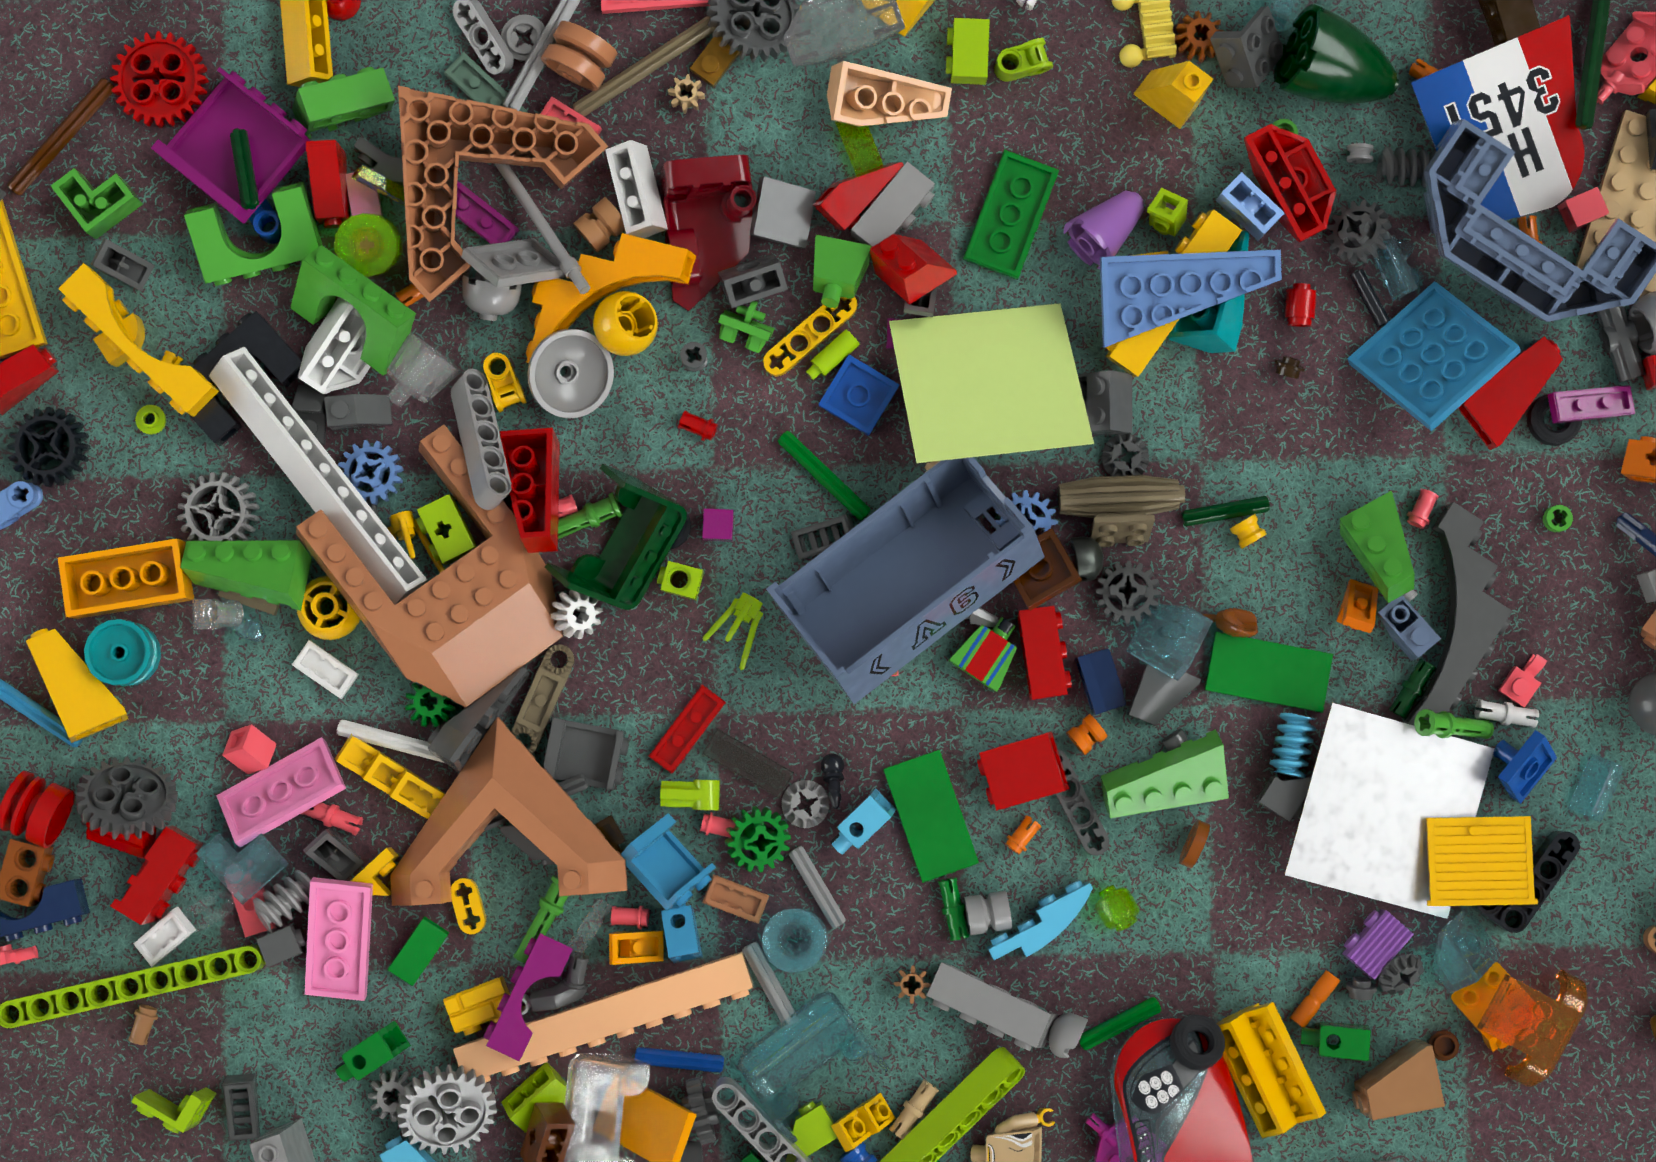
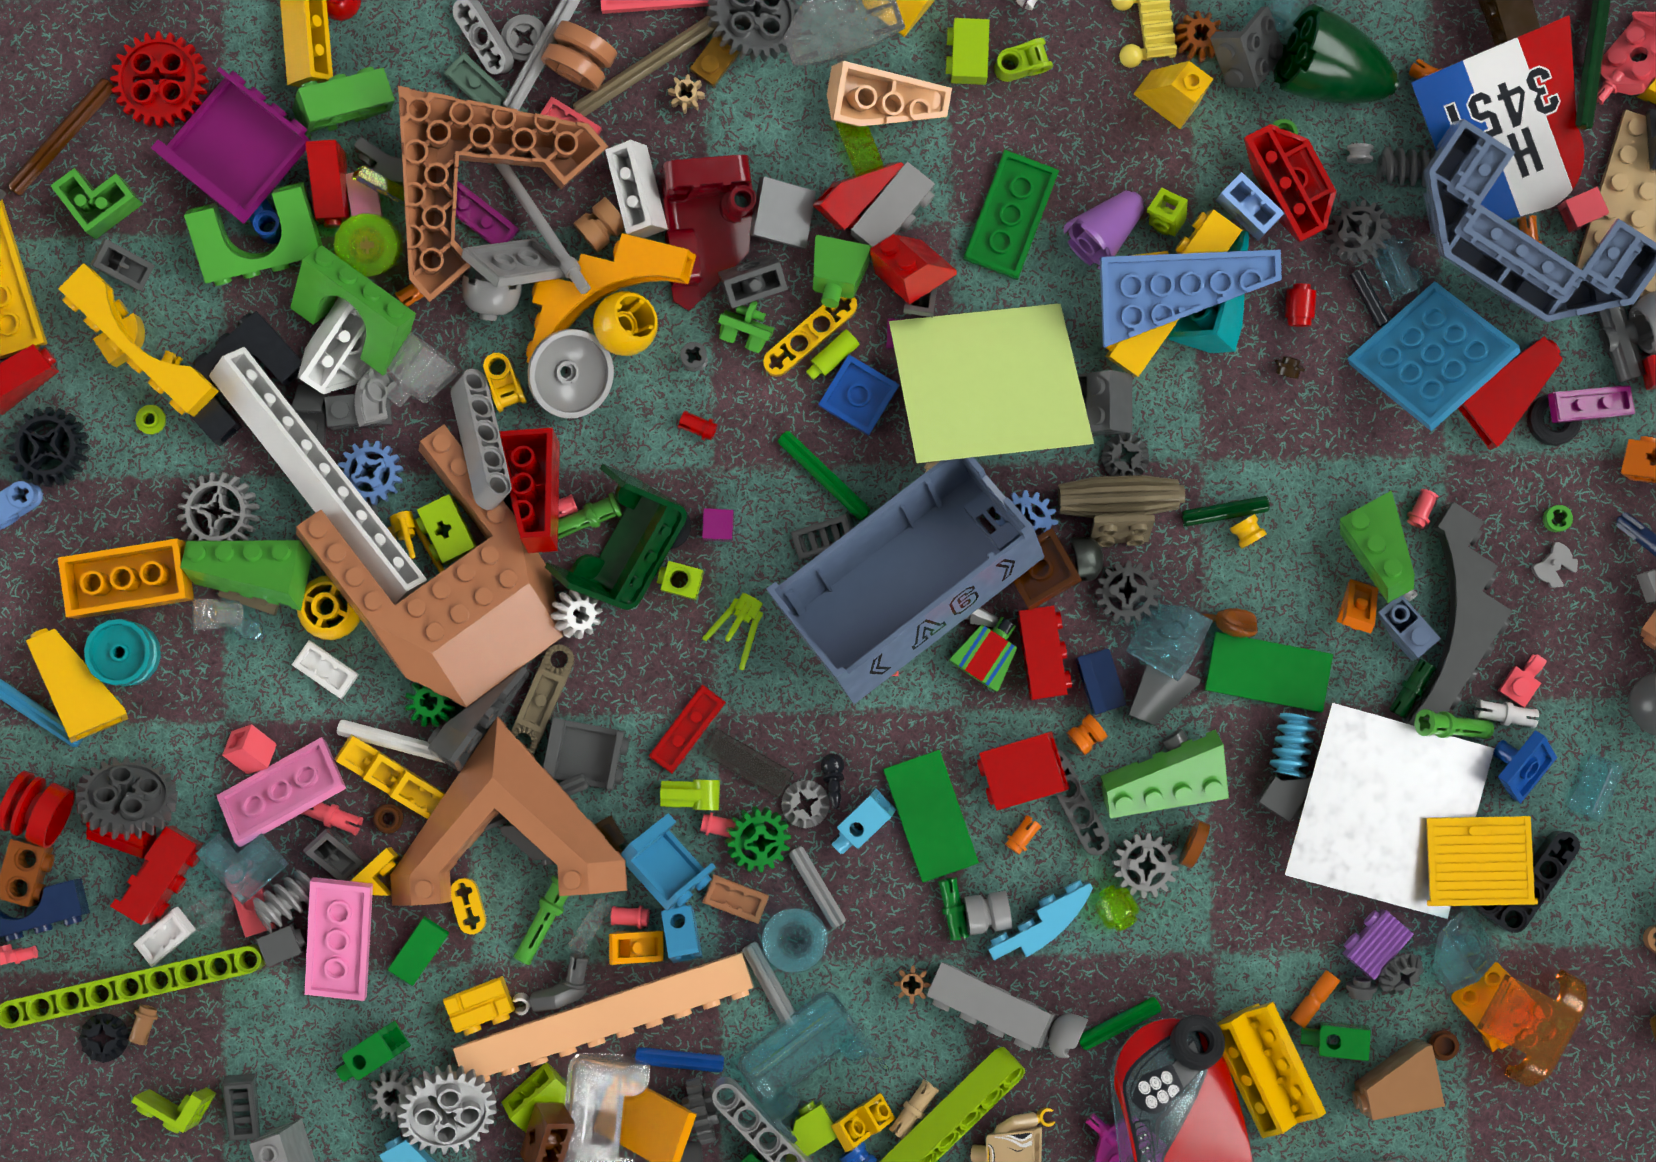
dark green axle [230,128,259,210] -> none
magenta arch [483,933,573,1062] -> none
none -> black gear [79,1013,129,1063]
none -> light grey tile [354,367,399,427]
none -> reddish brown plate [373,804,404,834]
none -> light grey gear [1112,833,1179,898]
none -> light grey piece [1531,542,1578,588]

